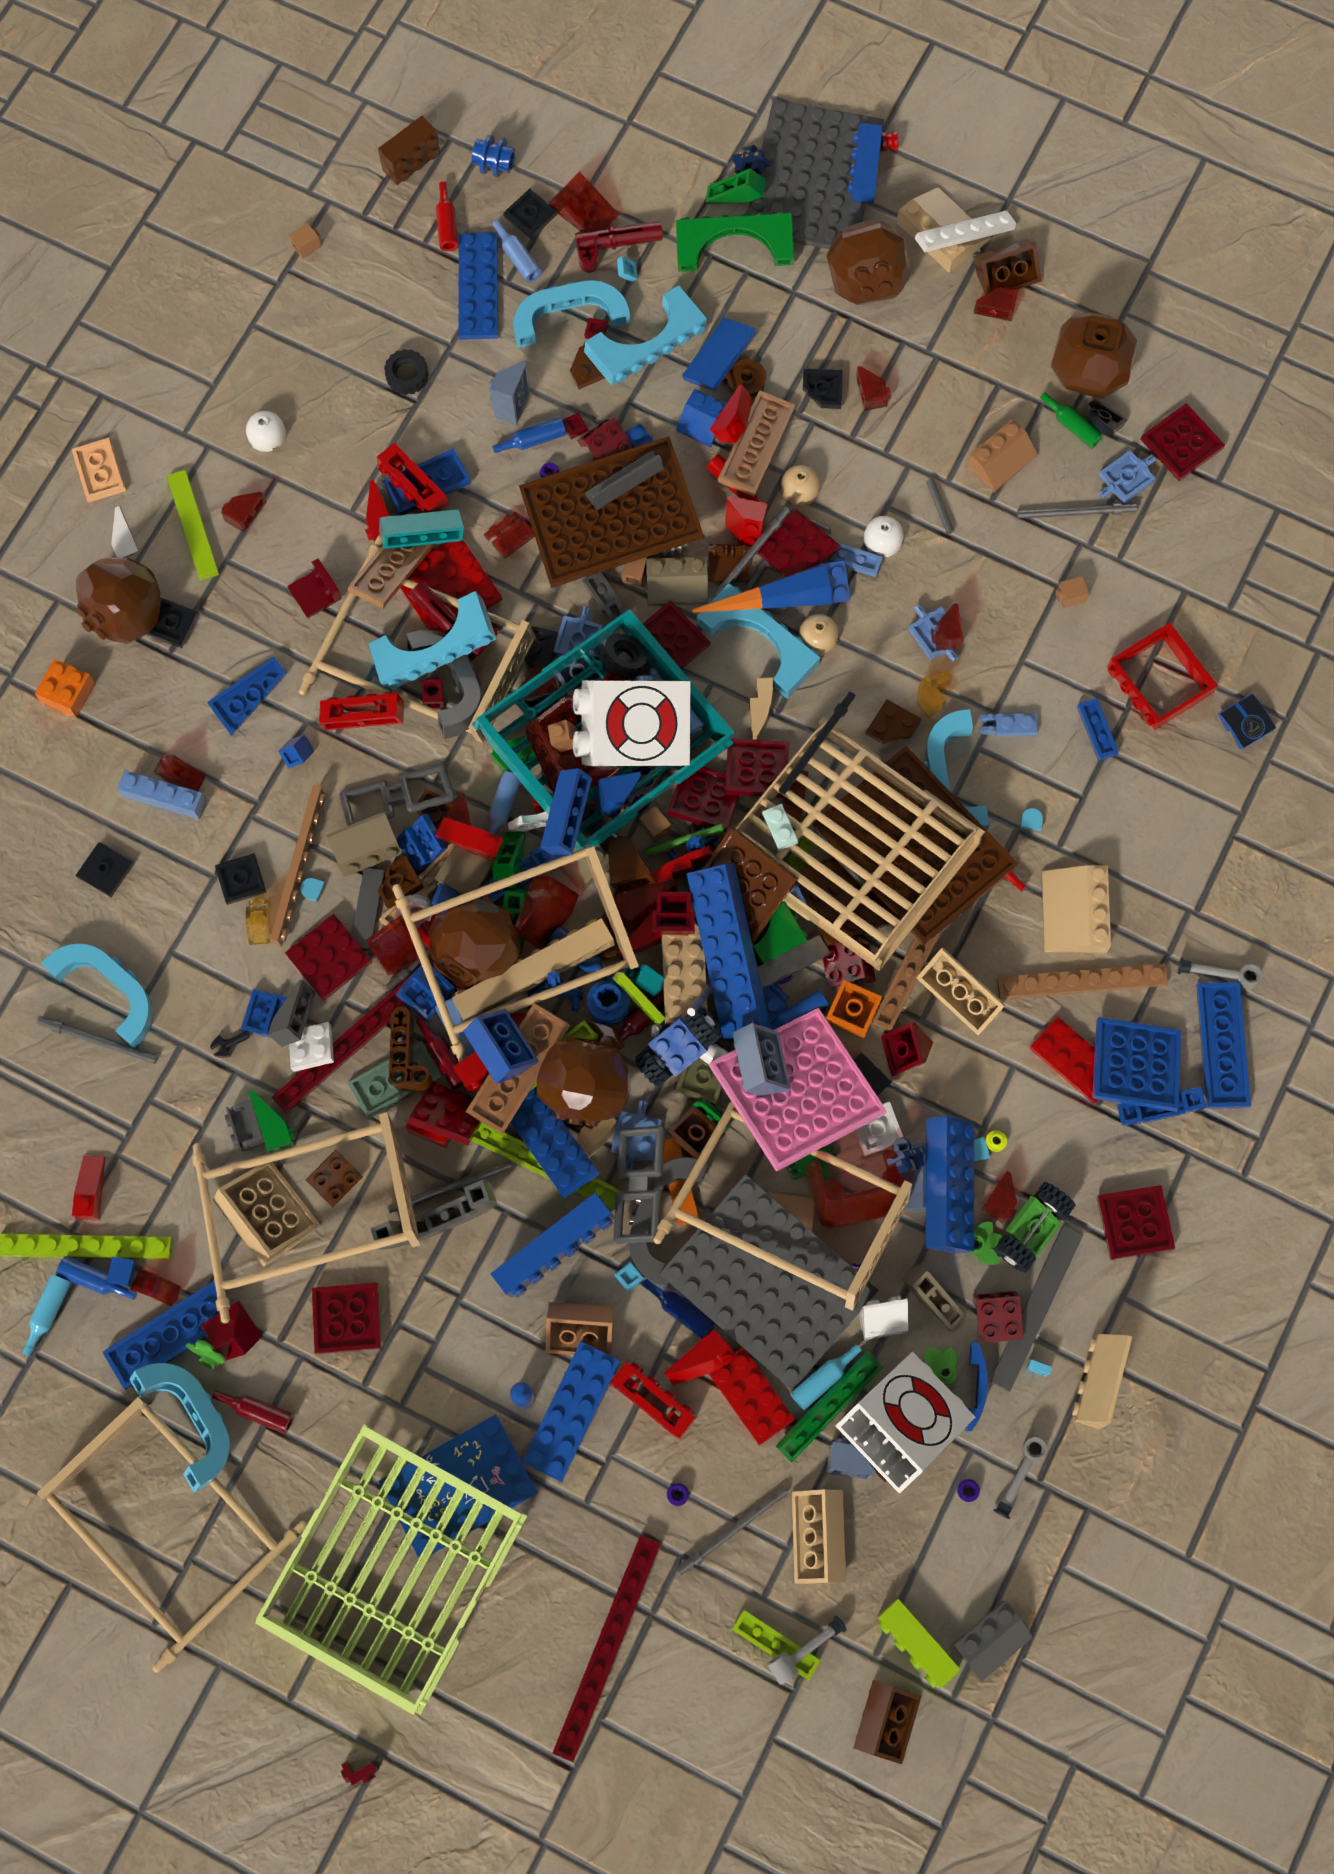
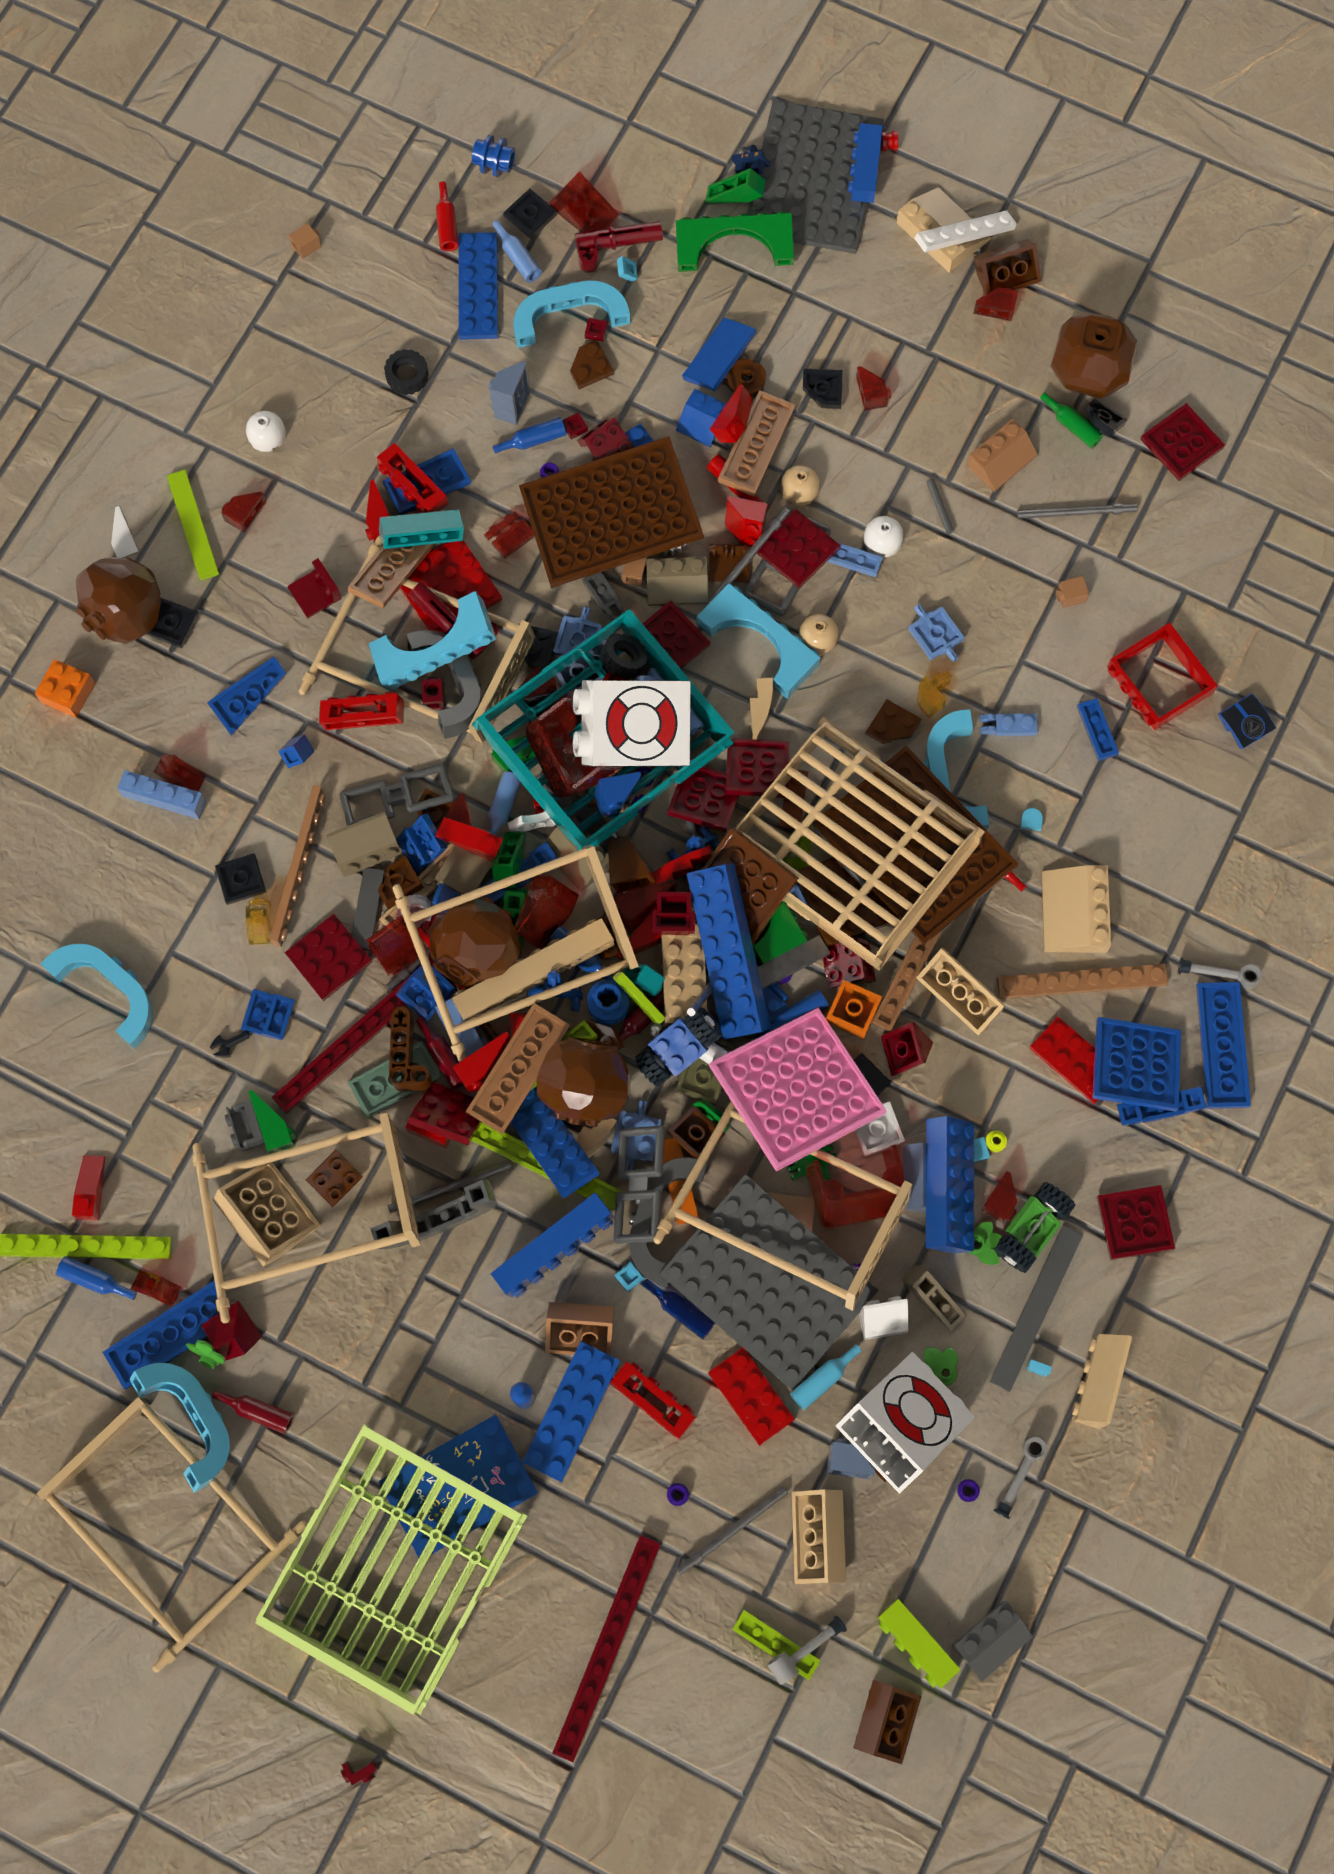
medium azure piece [22,1274,71,1357] -> none
dark grey bar [37,1016,158,1064] -> none
light nougat tile [72,437,126,503] -> none
black plate [75,842,134,898] -> none
blue panel [107,1256,137,1289] -> none
dark grey slope [268,980,315,1047] -> none
white plate [289,1022,334,1072] -> none
medium azure tile [300,878,325,903] -> none
dark red plate [312,1282,381,1354] -> none
reddish brown brick [378,116,441,185] -> none
blue slope [463,1008,539,1084] -> none
blue brick [540,768,592,857] -> none
medium nougat brick [548,720,577,752] -> none
medium azure arch [584,285,707,386] -> none
dark grey panel [585,451,664,510] -> none
medium nougat brick [639,806,671,843] -> none
bright green bar [644,824,724,857] -> none
red slope [664,1329,736,1386] -> none
blue plate [692,560,850,613] -> none
sand blue slope [733,1023,791,1096] -> none
light aqua plate [762,804,798,851] -> none
green plate [776,1351,883,1463] -> none
black bar [778,691,856,795] -> none
reddish brown rock [827,219,911,305] -> none
dark blue hips [887,1137,926,1174] -> none
clear red slope [931,603,964,651] -> none
blue slope [965,1341,988,1433] -> none
dark red bracket [972,1291,1023,1343] -> none
medium blue plate [1099,450,1156,504] -> none

